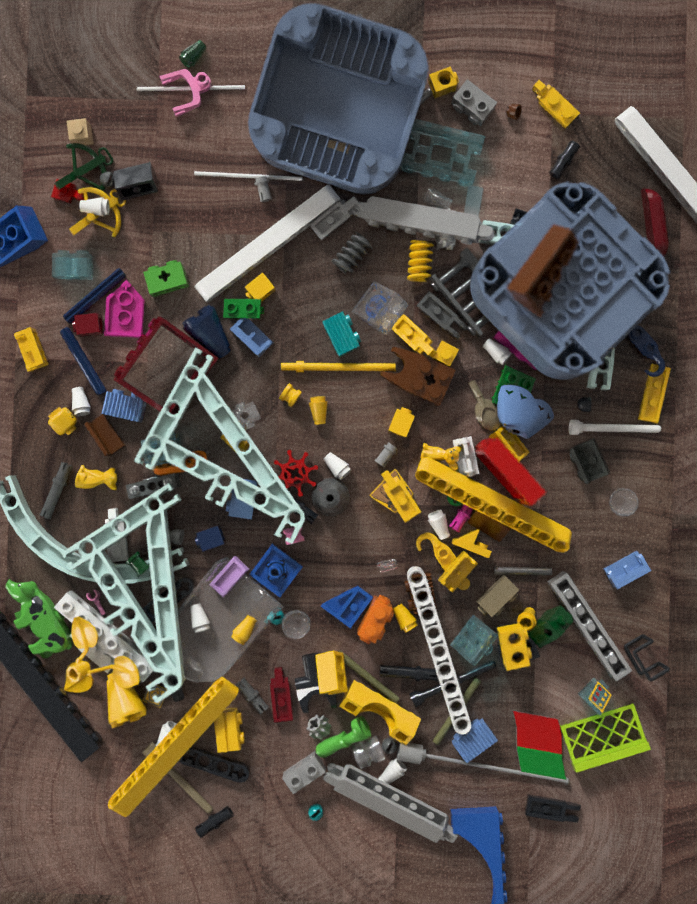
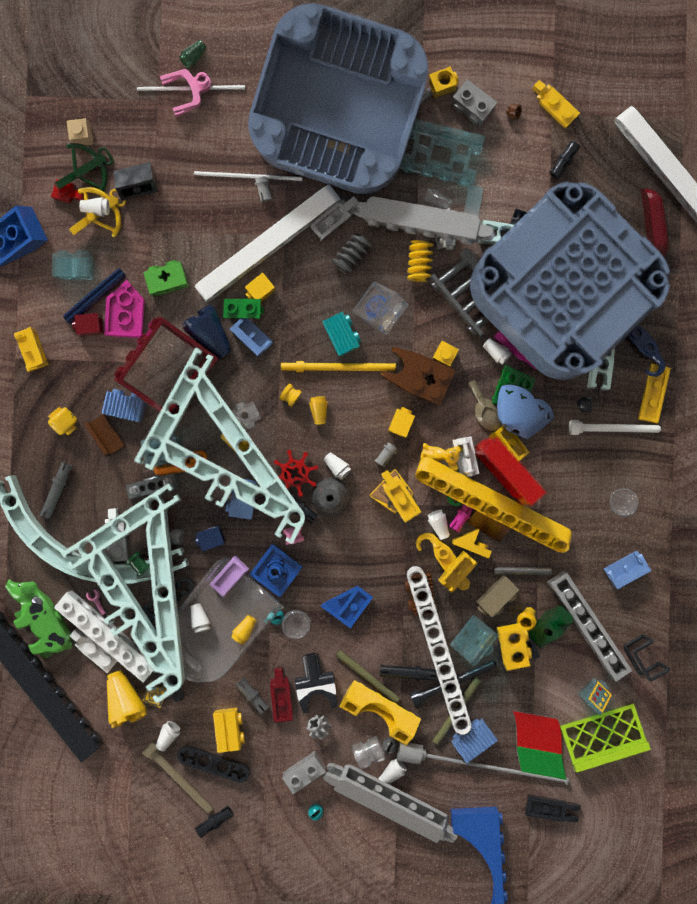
dark blue axle [60,327,106,395] -> none
yellow plant [64,617,140,693] -> none
white cone [72,387,91,417] -> none
yellow animal [75,465,117,490] -> none
dark grey hinge [100,171,115,188] -> none
yellow beam [108,677,239,817] -> none
yellow hinge [316,651,348,695] -> none
bright green piece [316,715,371,758] -> none
orange brick [357,594,394,644] -> none
clear tile [377,559,398,573] -> none
yellow hinge [391,314,437,358] -> none
yellow cone [393,604,418,633] -> none
dark grey hinge [416,291,467,340] -> none
reddish brown wedge [507,224,579,318] -> none
pearl dark grey bracket [569,438,610,484] -> none

